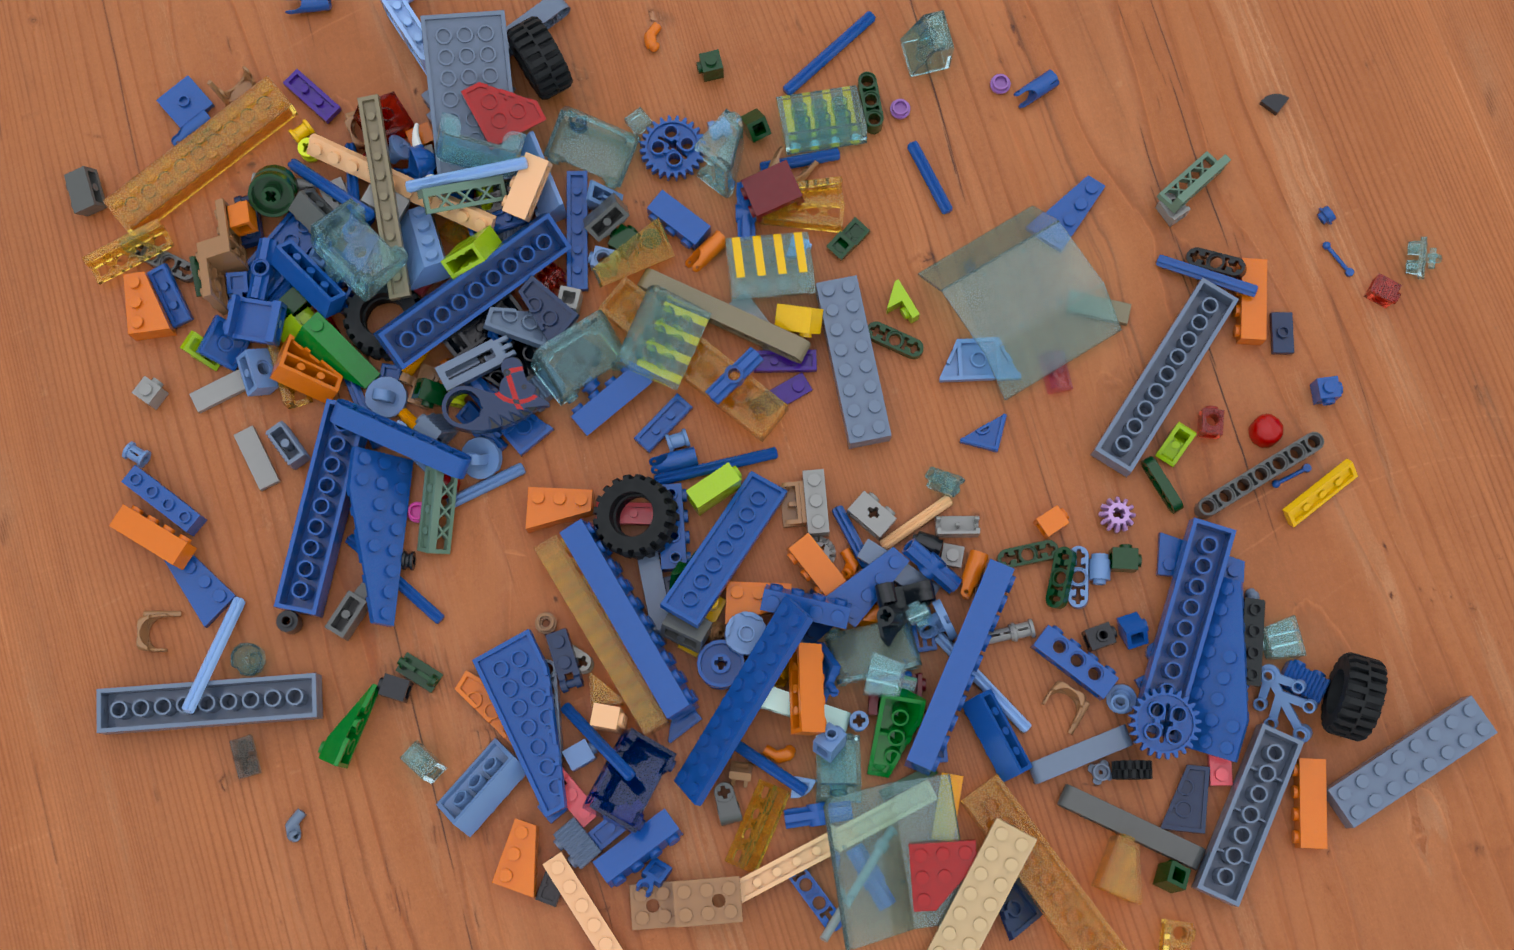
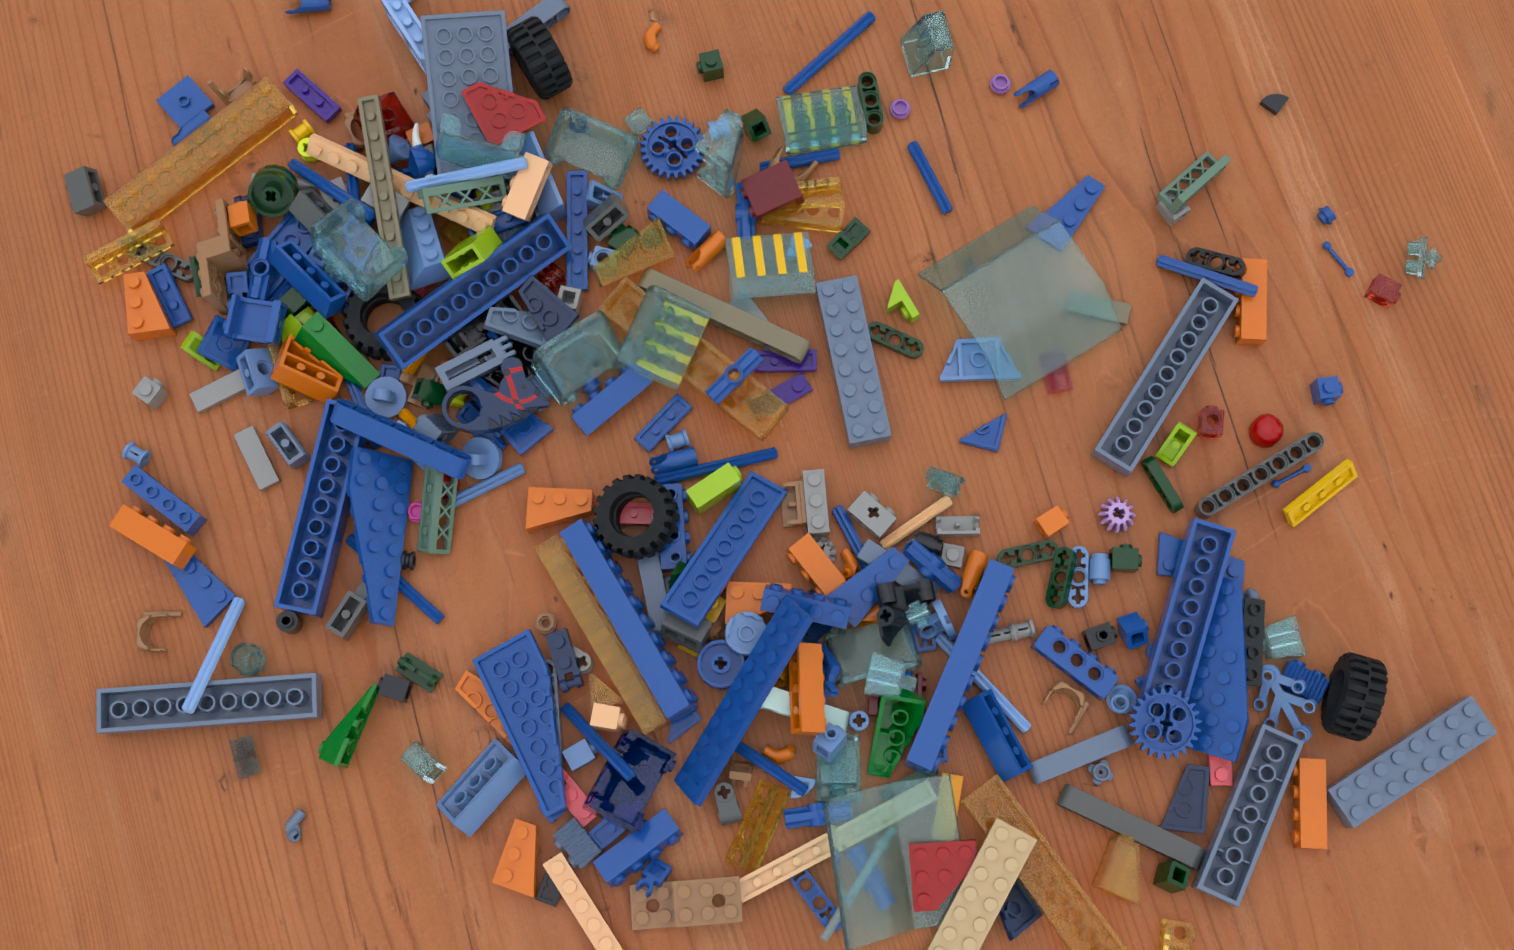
yellow brick [775,303,823,338] -> none
black tyre [1111,760,1153,780] -> none
dark blue plate [1270,312,1294,355] -> none

